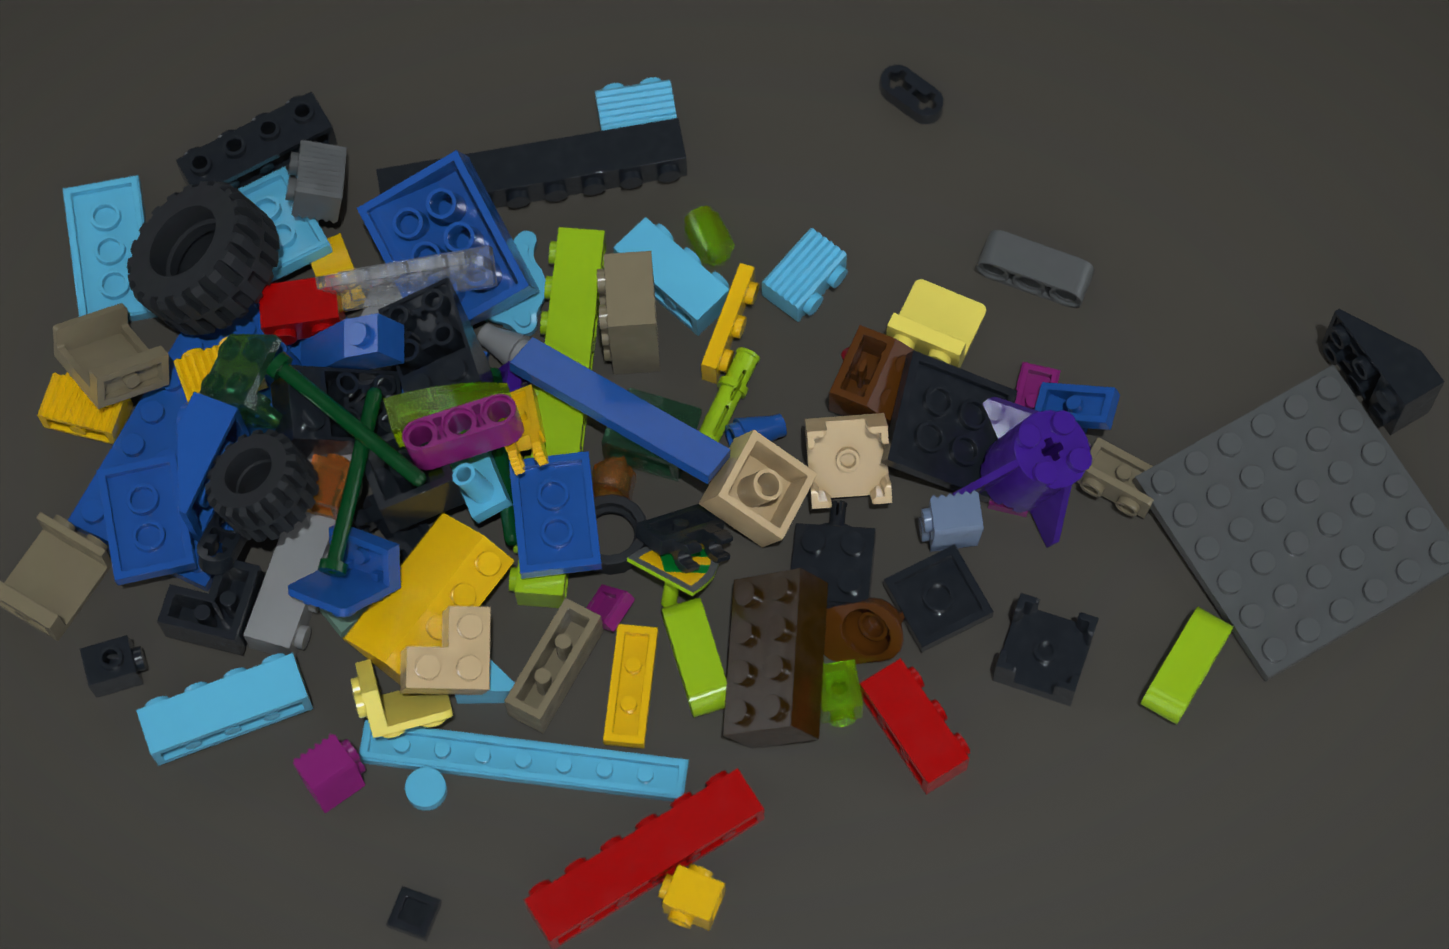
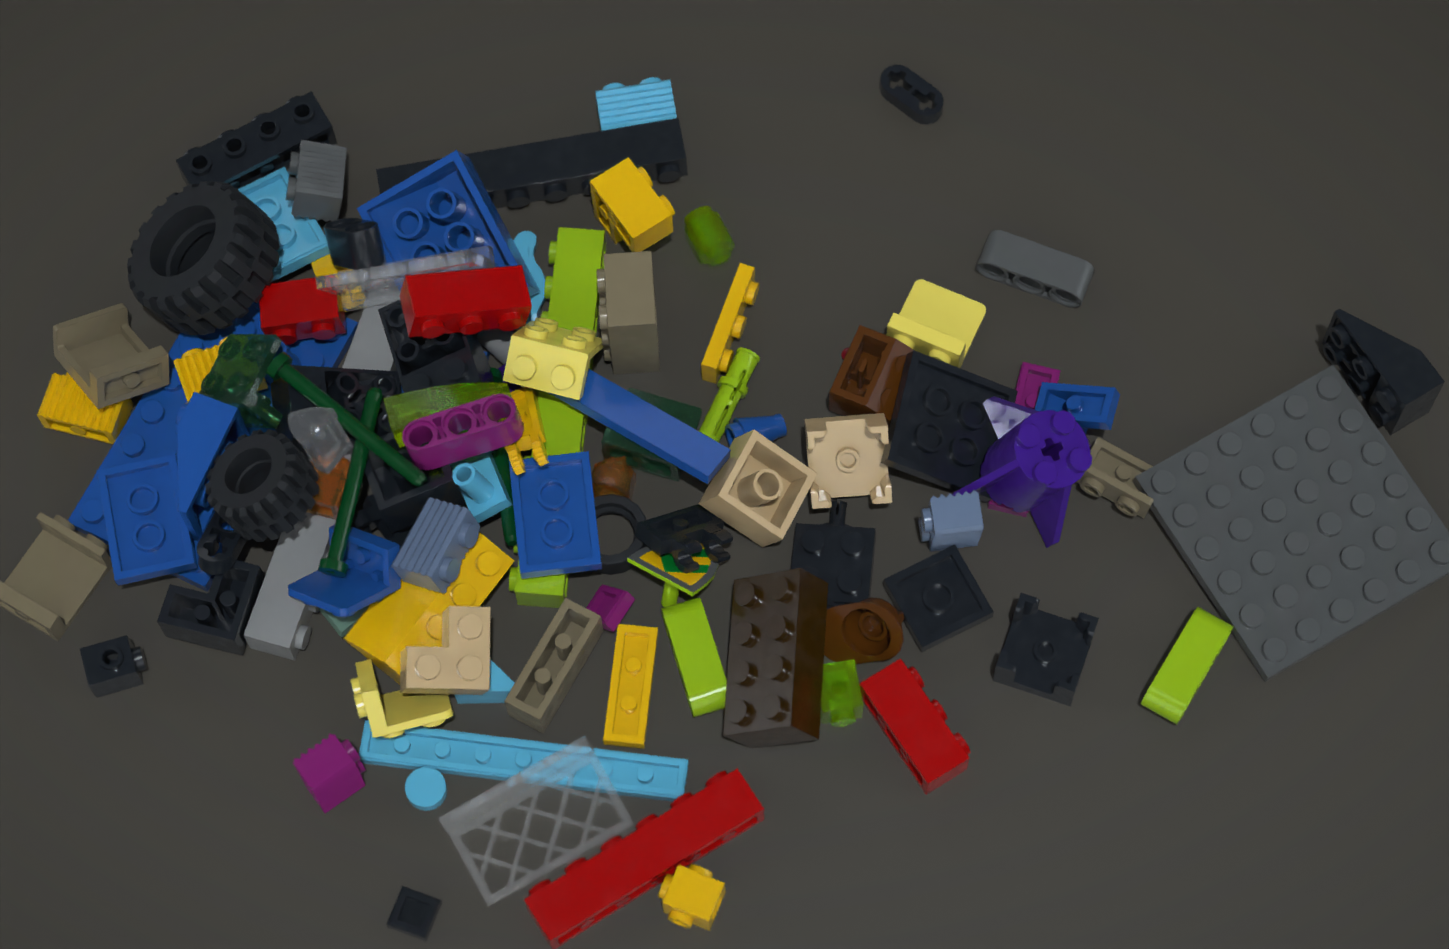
medium azure tile [63,175,157,322] -> none
medium azure brick [136,653,314,766] -> none
blue slope [301,313,404,370] -> none
medium azure brick [613,217,730,336] -> none
medium azure brick [762,228,848,322] -> none
none -> clear tile [288,407,353,474]
none -> black beam [324,218,386,270]
none -> sand blue brick [391,497,480,594]
none -> red brick [399,265,532,339]
none -> clear fence [439,736,634,906]
none -> light yellow bracket [503,317,604,400]
none -> yellow brick [590,157,675,252]

